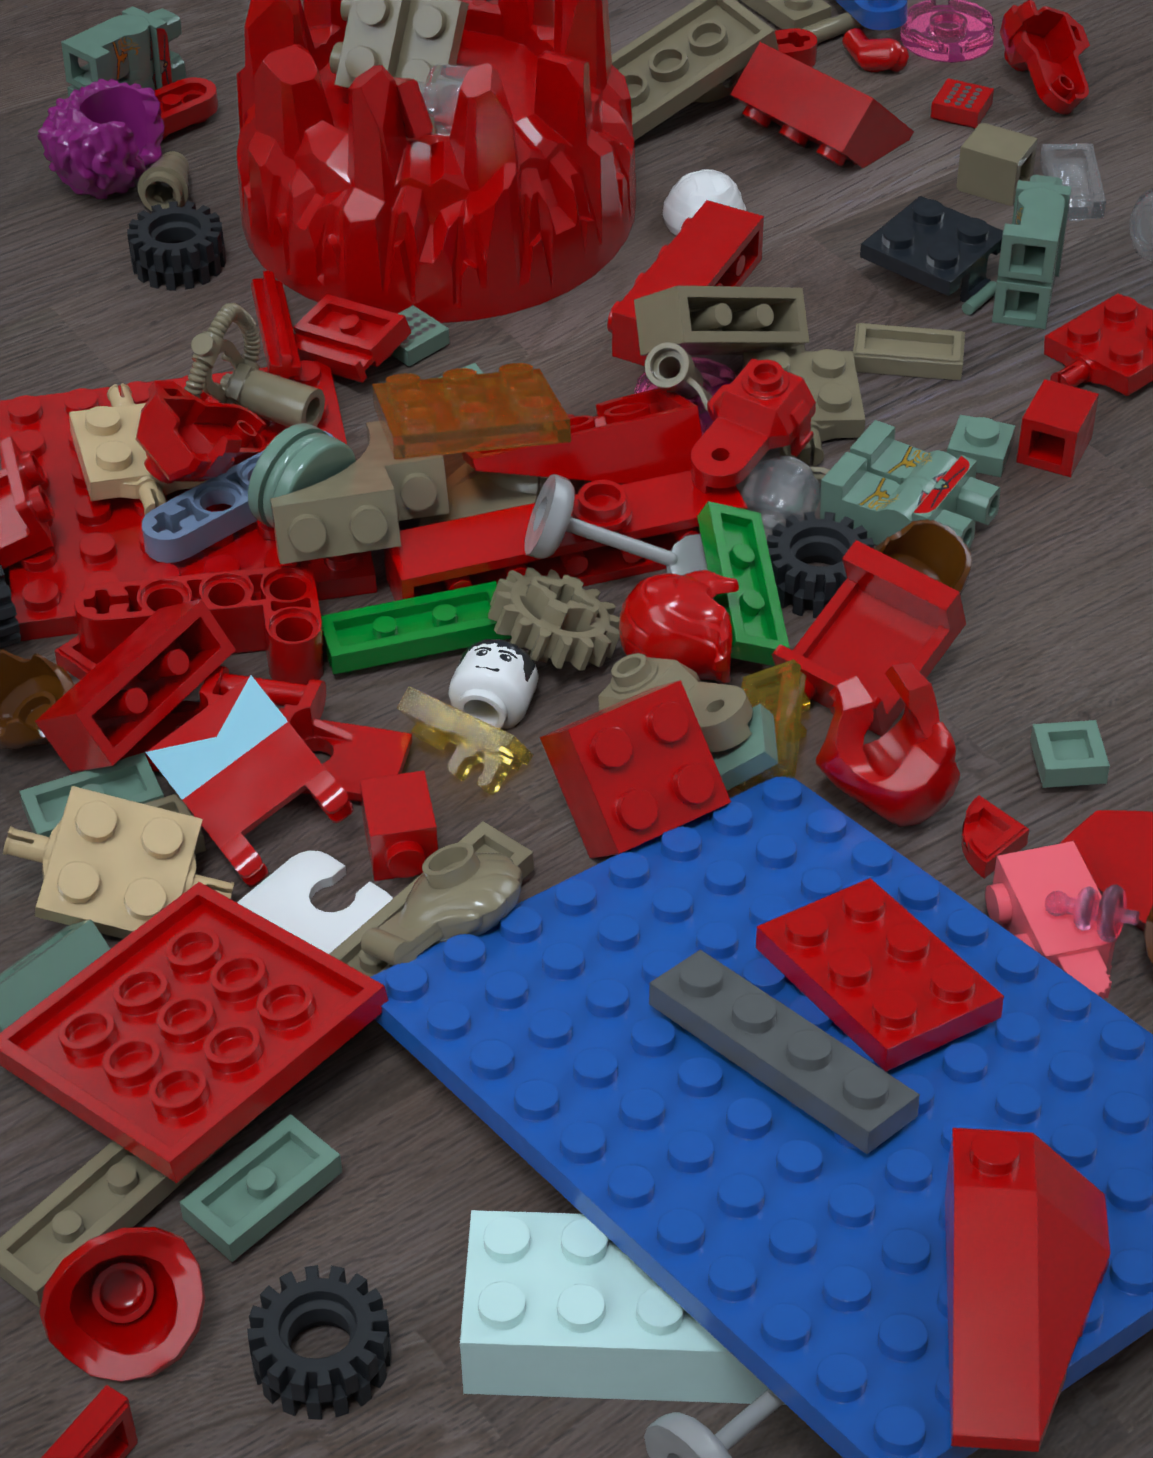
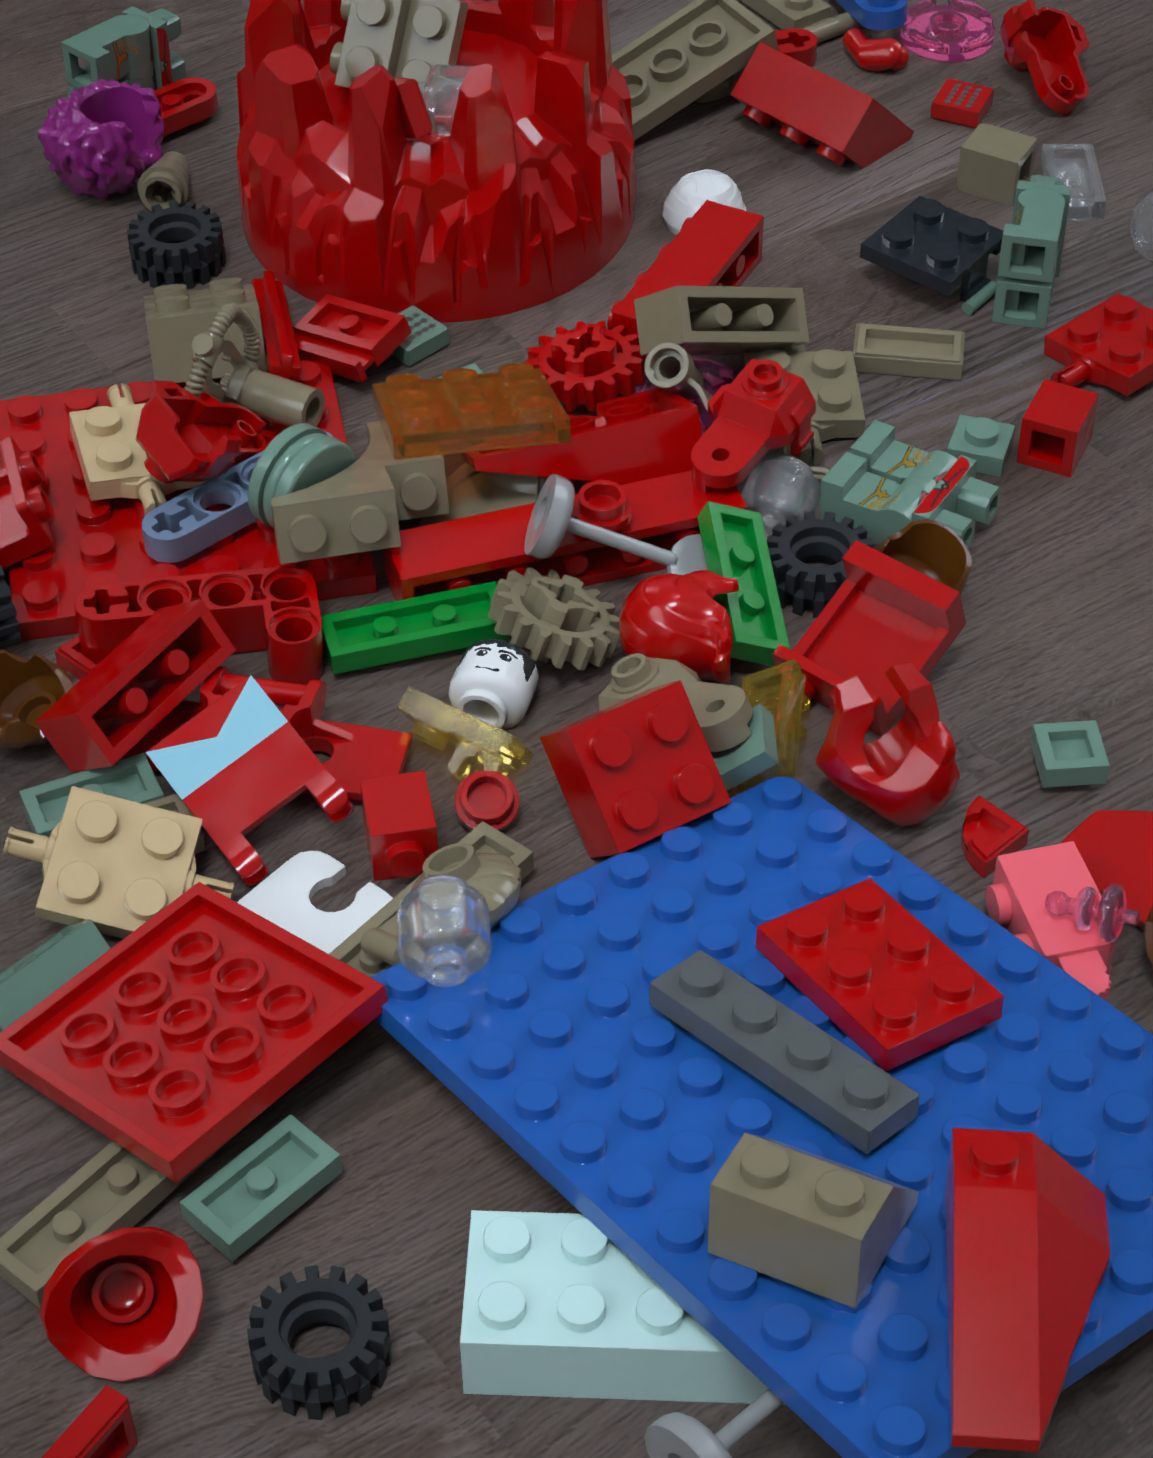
none -> dark tan brick [143,278,267,383]
none -> clear head [397,876,492,987]
none -> red plate [454,770,520,832]
none -> red gear [525,321,646,412]
none -> dark tan slope [708,1133,919,1309]

